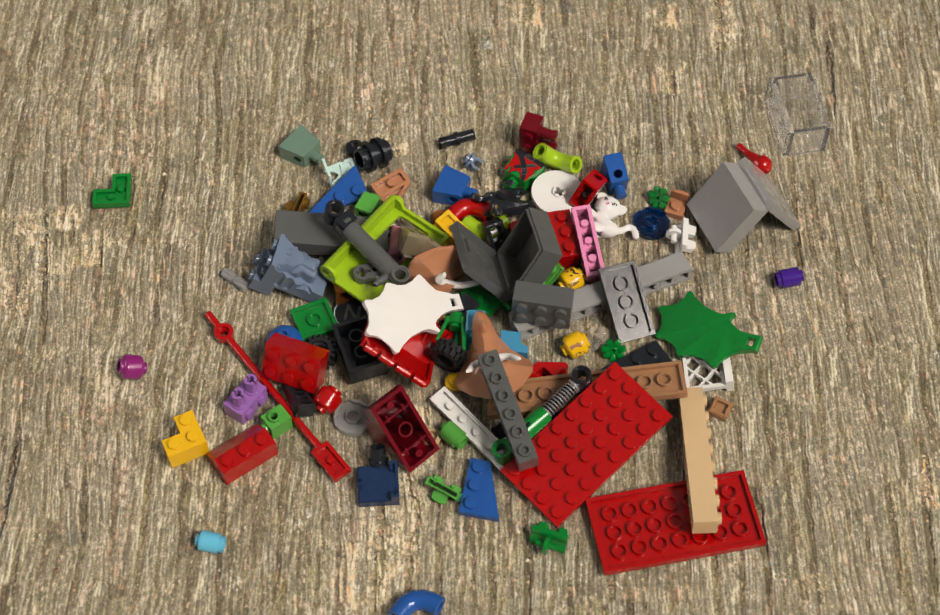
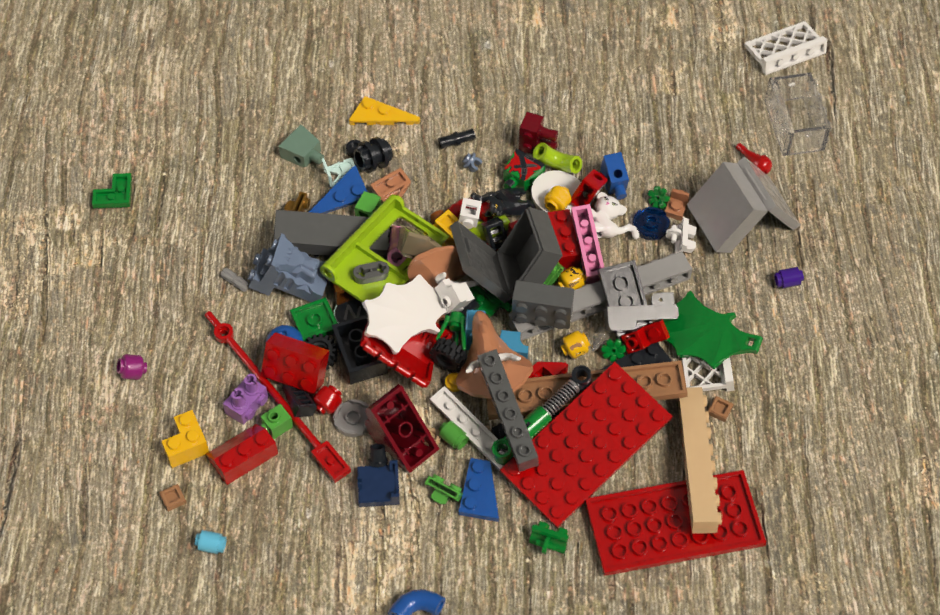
dark grey piece [323,200,410,287] -> none
blue torso [432,165,478,205] -> none
none -> medium nougat tile [159,484,187,512]
none -> yellow wing [349,96,420,125]
none -> white brick [435,278,475,313]
none -> white brick [458,198,482,229]
none -> yellow head [544,186,572,212]
none -> piece [604,292,679,333]
none -> red slope [621,319,670,354]
none -> white fence [745,21,827,75]

